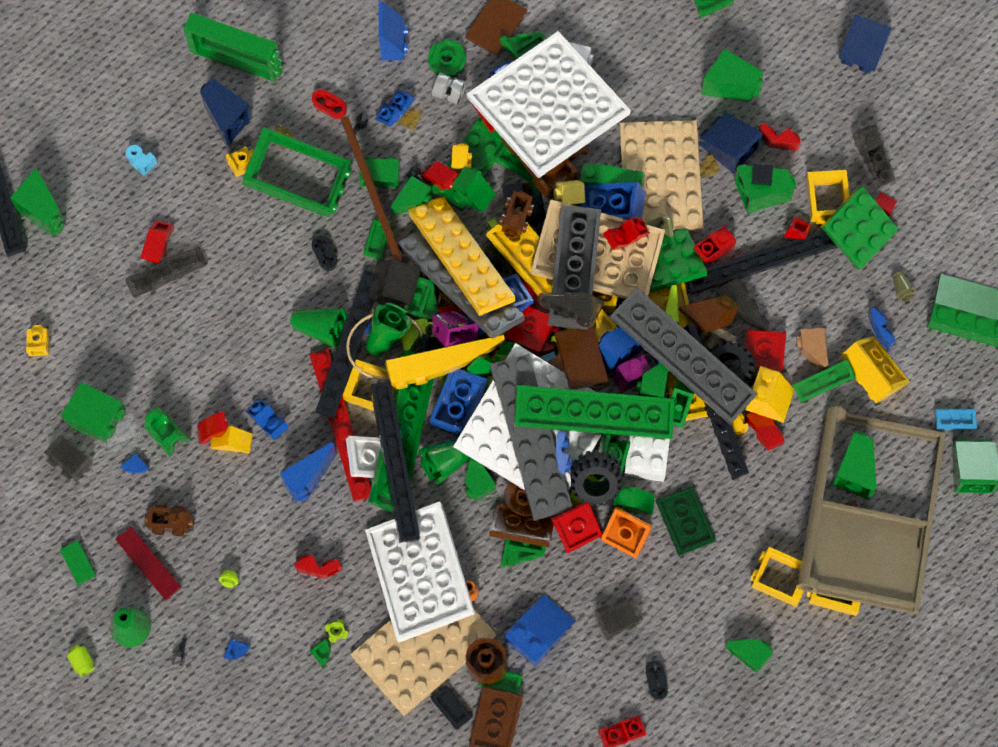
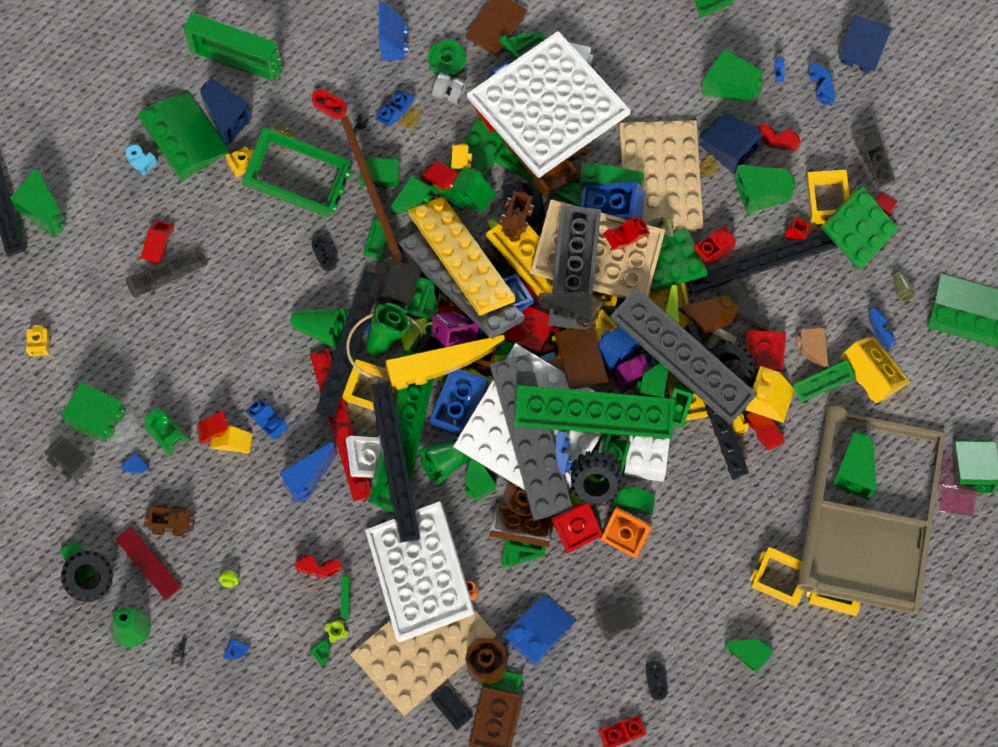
lime brick [67,645,95,677] -> none
black hand [407,166,430,186] -> none
green slope [467,355,495,378] -> none
light yellow brick [554,180,585,204] -> none
dark green tile [655,486,716,556] -> none
black tile [752,163,773,186] -> none
dark azure plate [935,409,977,430] -> none
none -> black tyre [61,551,113,602]
none -> green slope [137,92,230,182]
none -> green tile [341,576,350,620]
none -> blue tile [774,57,784,82]
none -> blue slope [808,62,836,106]
none -> clear pink piece [940,484,977,516]

